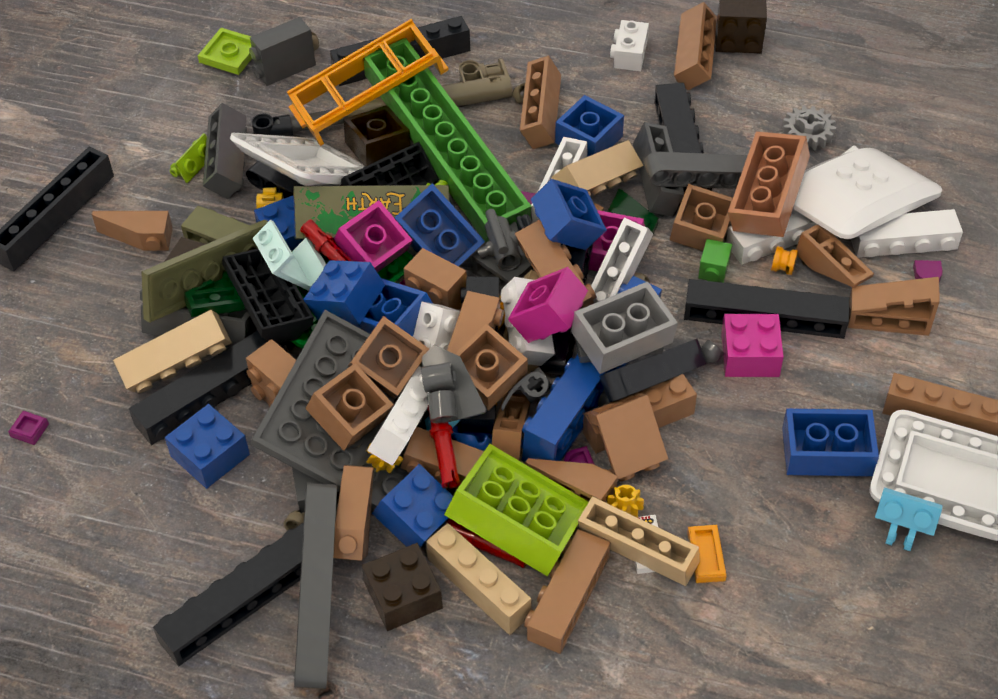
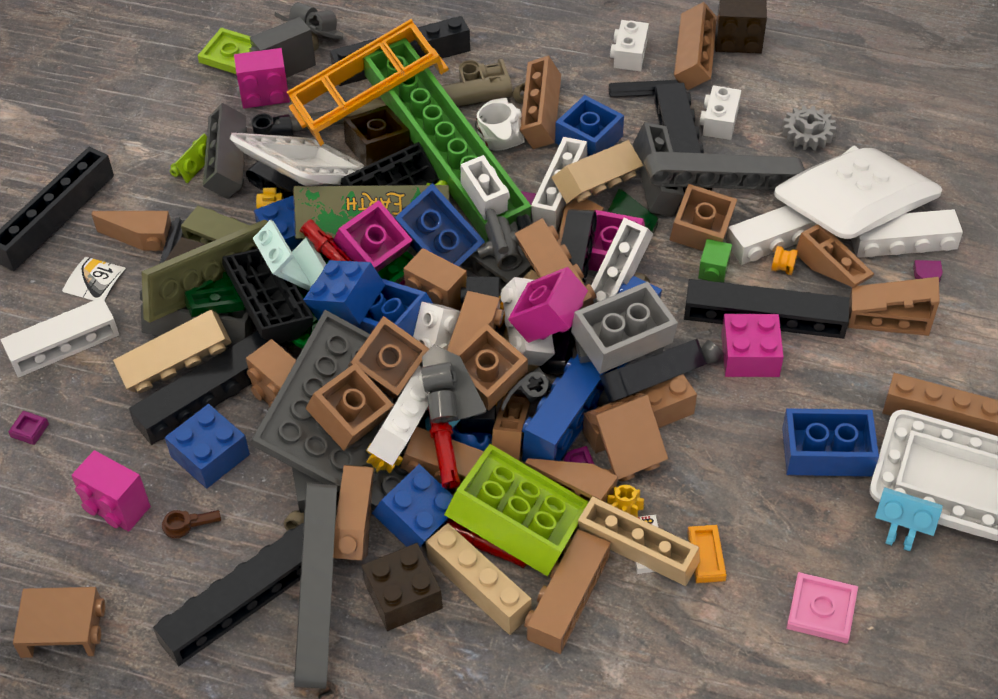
blue brick [530,179,607,250] -> none
nougat brick [728,131,810,237] -> none
none -> white brick [1,297,119,378]
none -> medium nougat panel [13,587,105,658]
none -> sticker [62,257,126,301]
none -> dark pink brick [71,450,151,532]
none -> black axle [159,217,185,264]
none -> reddish brown plate [162,510,221,538]
none -> dark pink brick [234,48,290,109]
none -> dark grey panel [274,2,343,40]
none -> white brick [461,155,510,220]
none -> white piece [475,98,525,151]
none -> black axle [608,80,678,97]
none -> white brick [699,85,741,140]
none -> bright pink tile [786,572,858,644]

